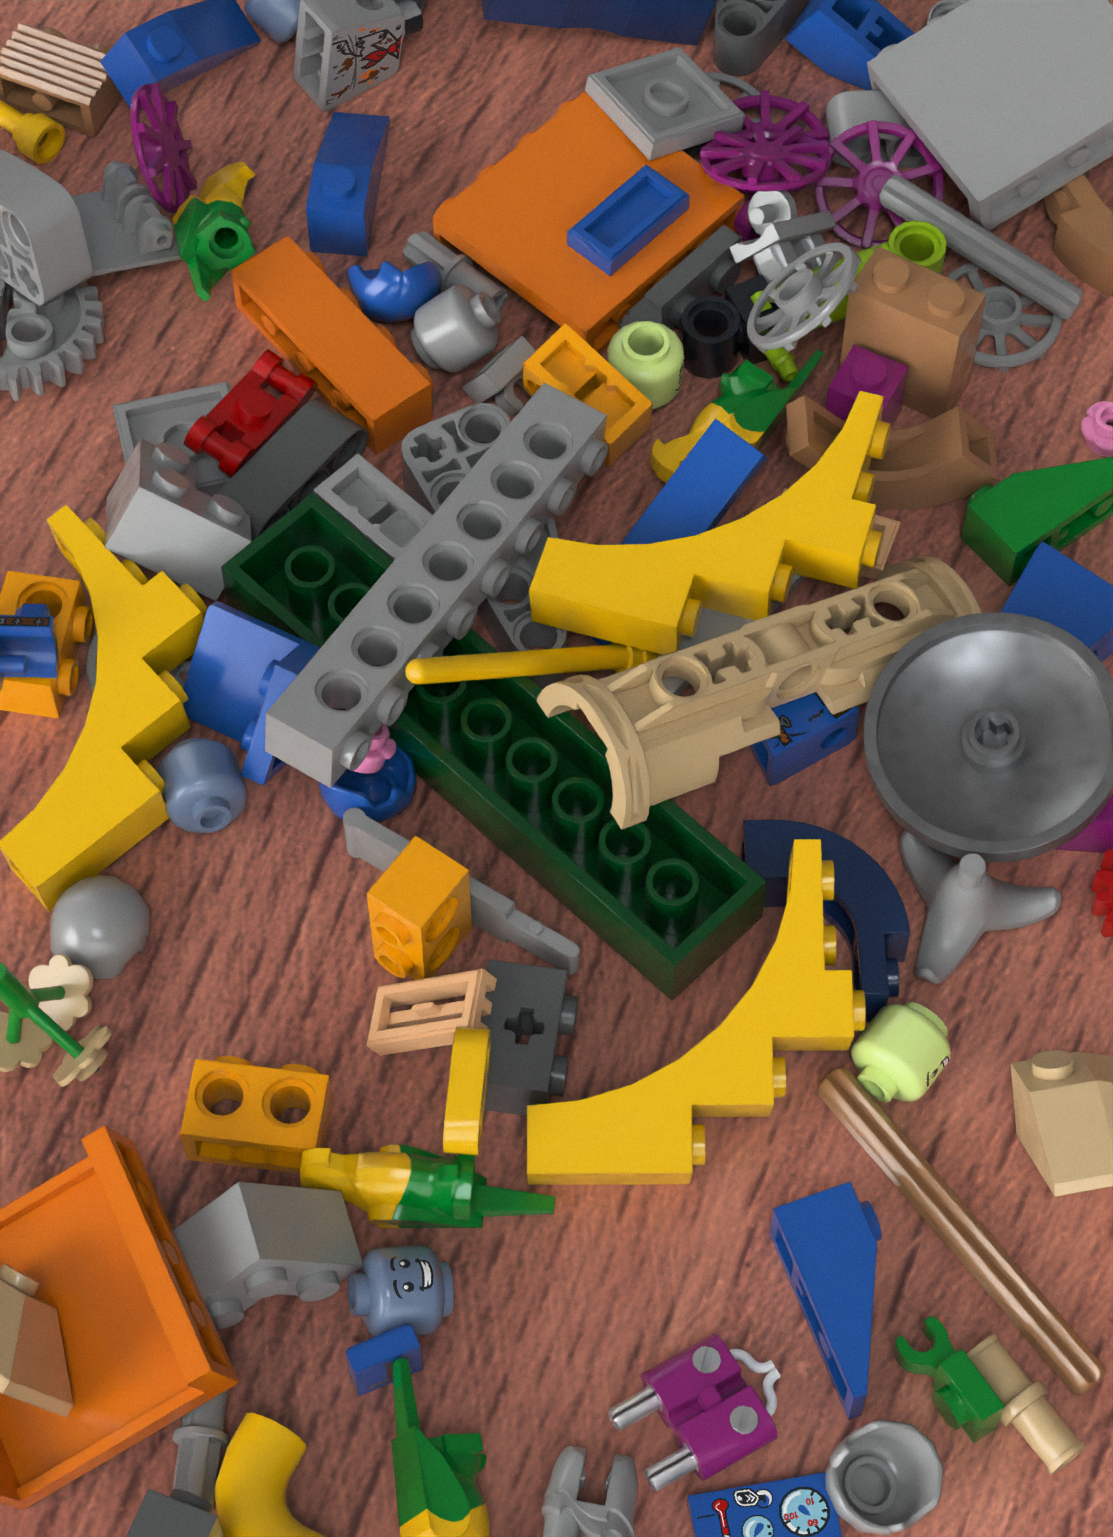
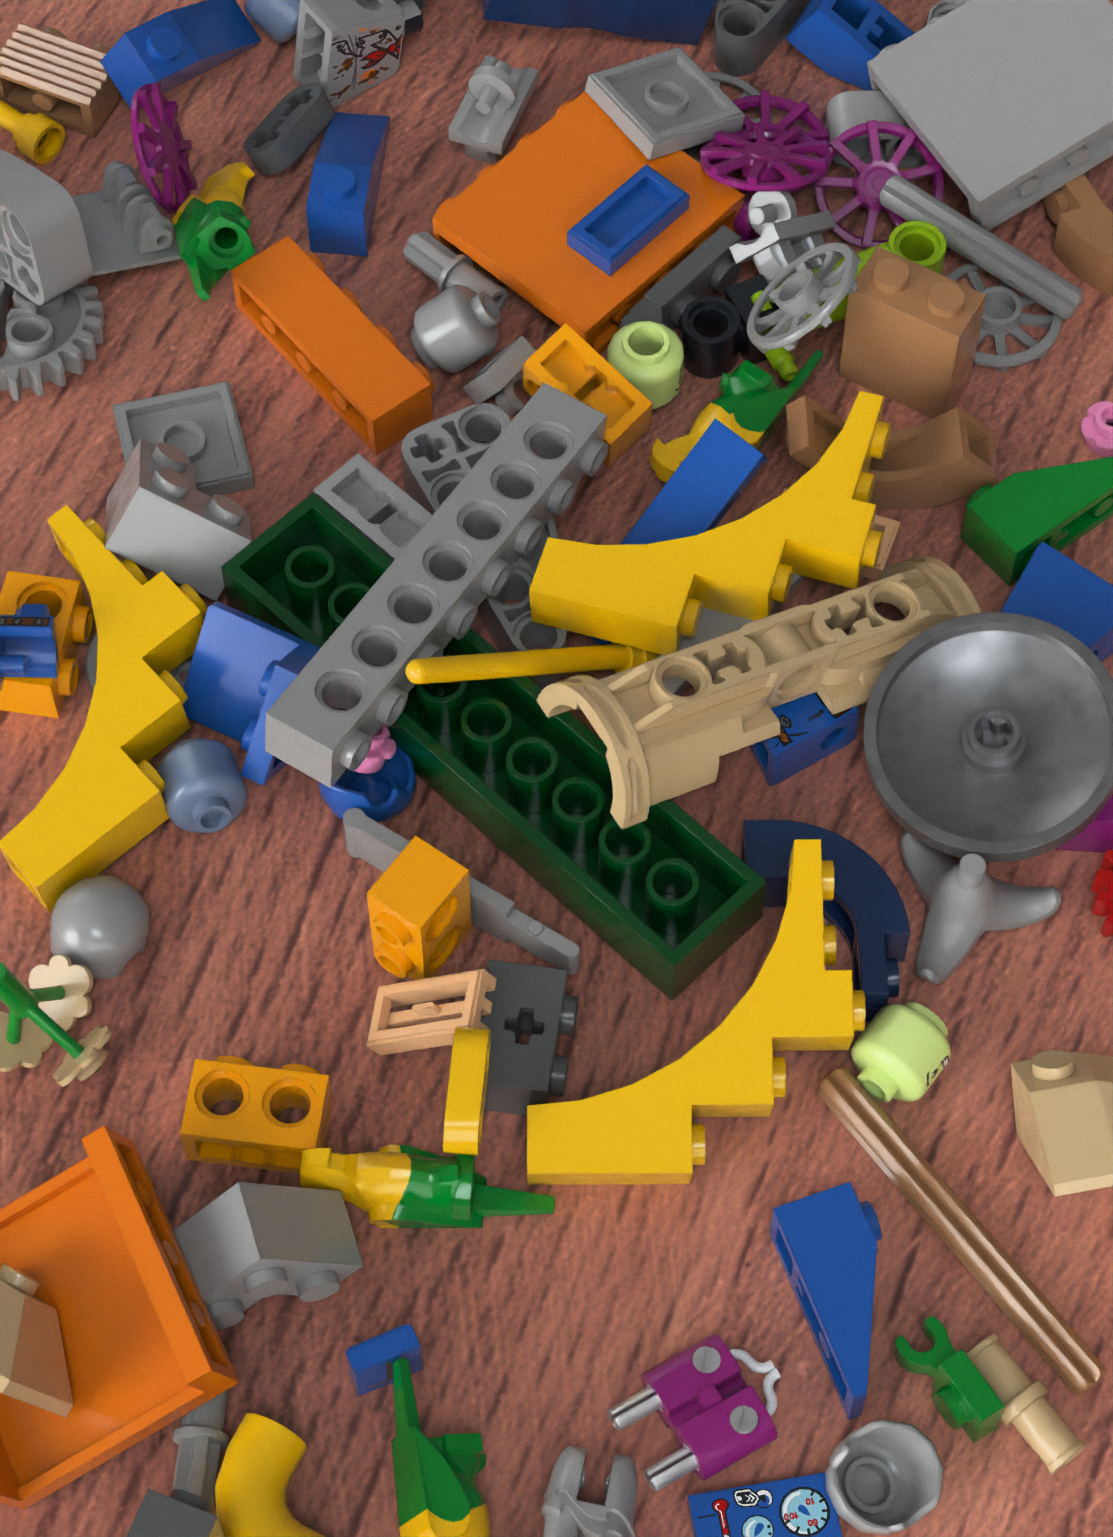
red plate [183,349,318,478] -> none
dark grey beam [217,398,369,542] -> none
blue hair [346,261,442,323] -> none
sand blue head [347,1245,454,1337] -> none
magenta brick [826,345,909,428] -> none
none -> dark grey beam [244,83,335,175]
none -> light grey hips [448,55,539,164]

